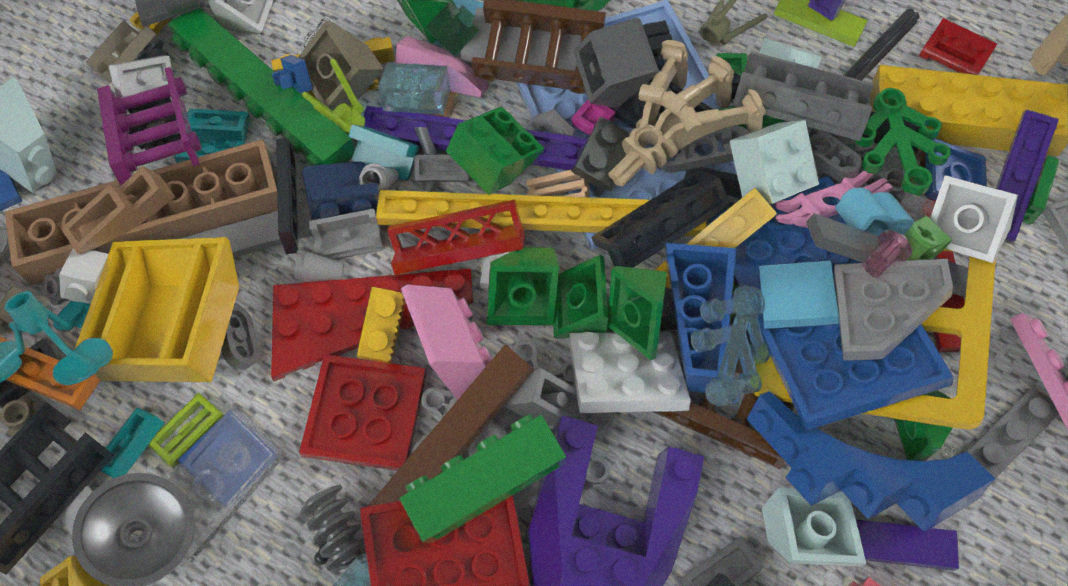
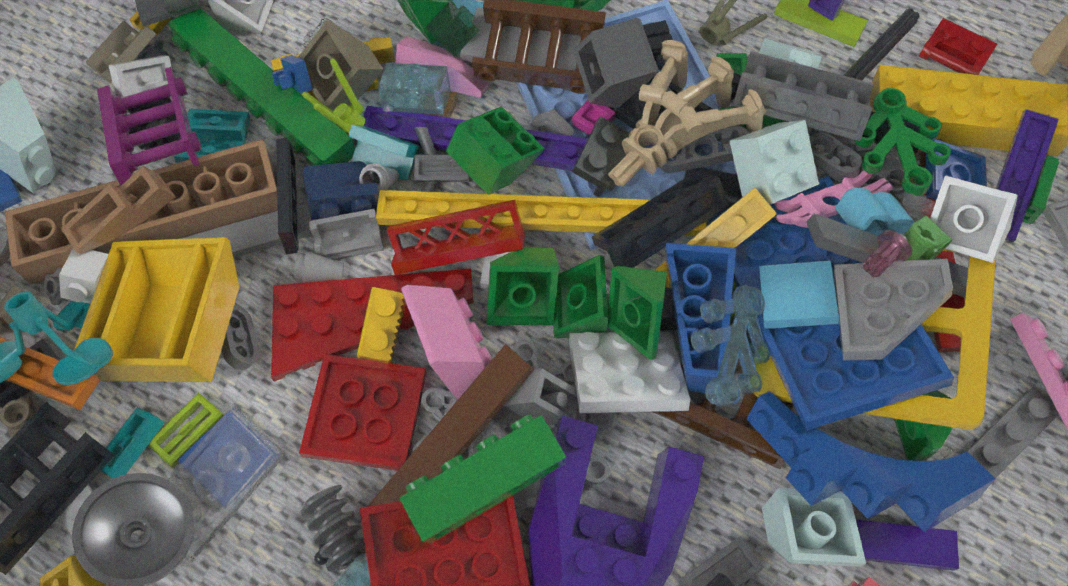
light nougat tile [526,170,590,198] -> none

